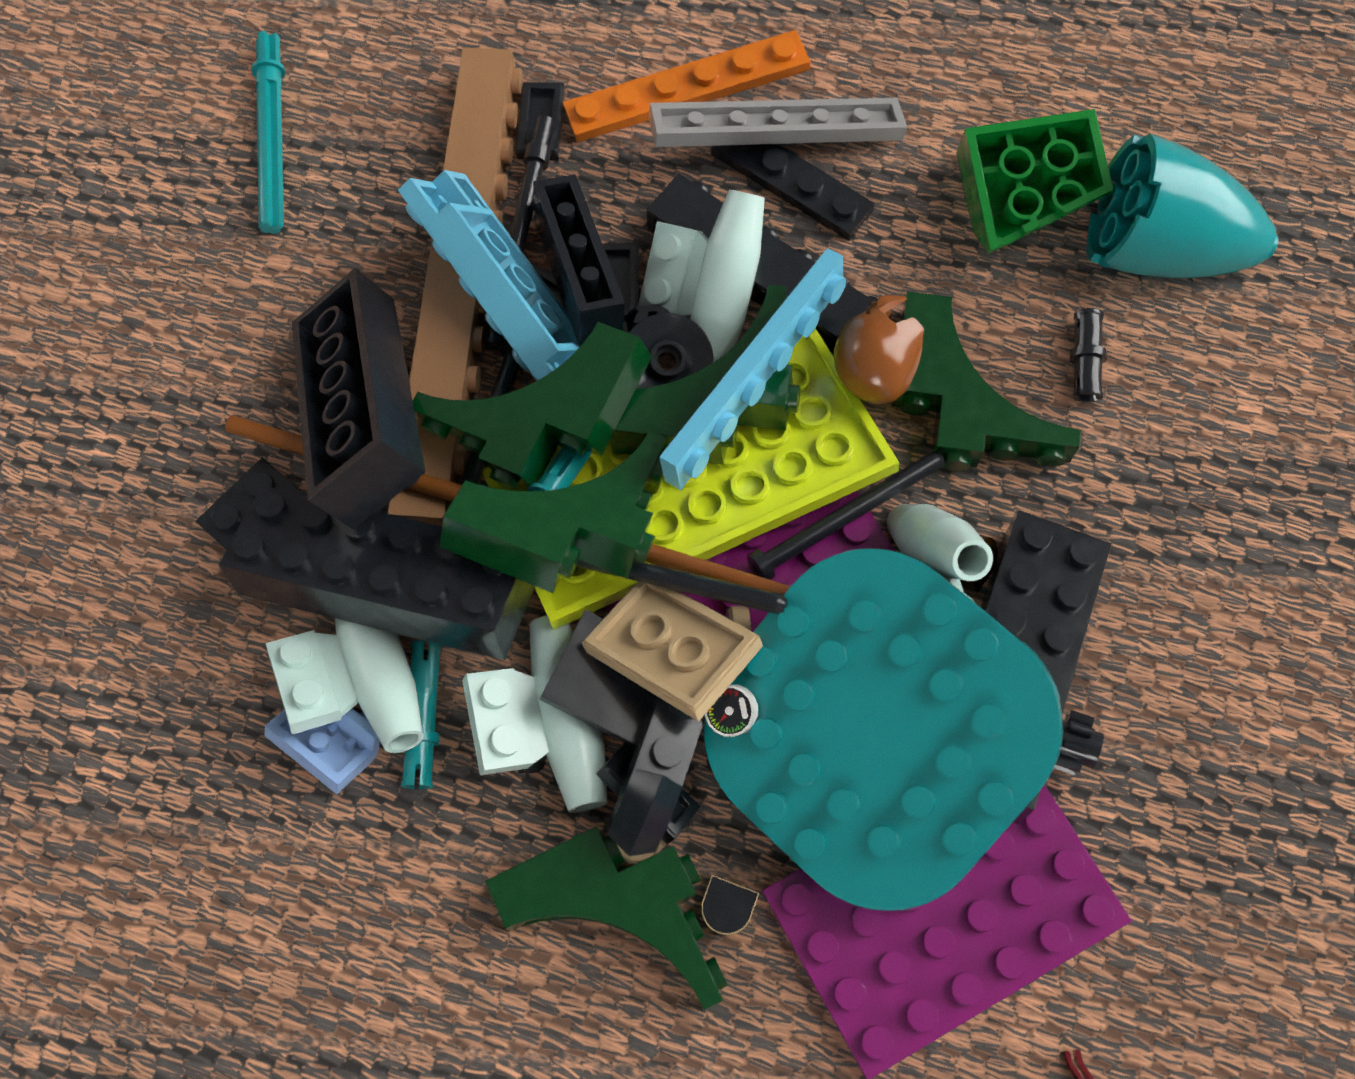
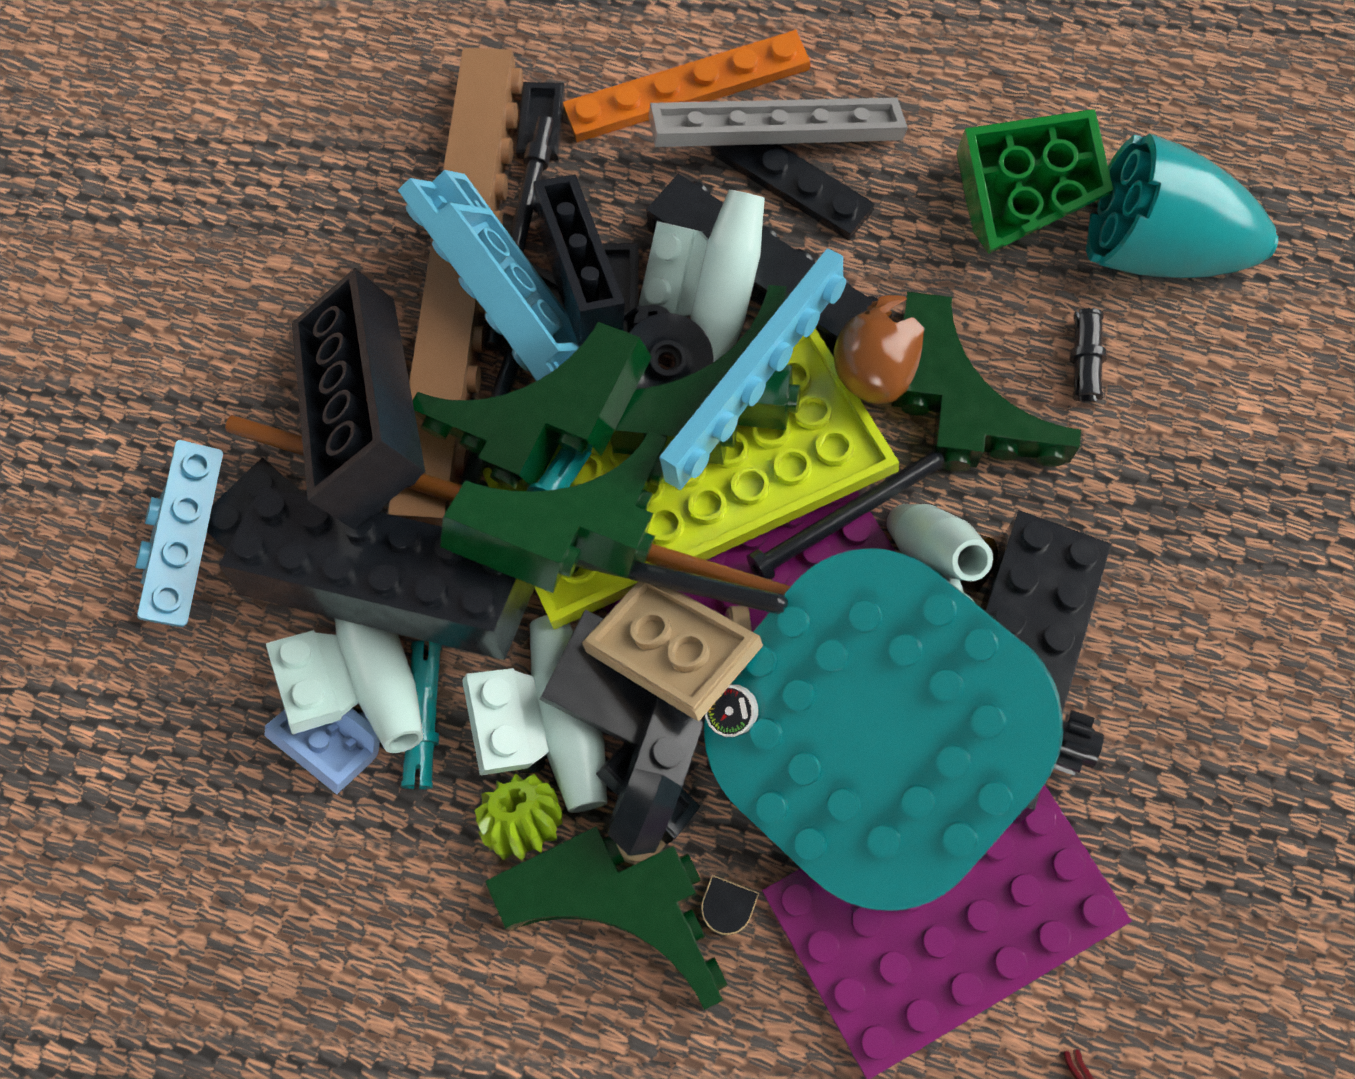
teal axle [251,30,285,234] -> none
none -> medium azure bracket [135,440,223,628]
none -> lime gear [474,774,563,861]

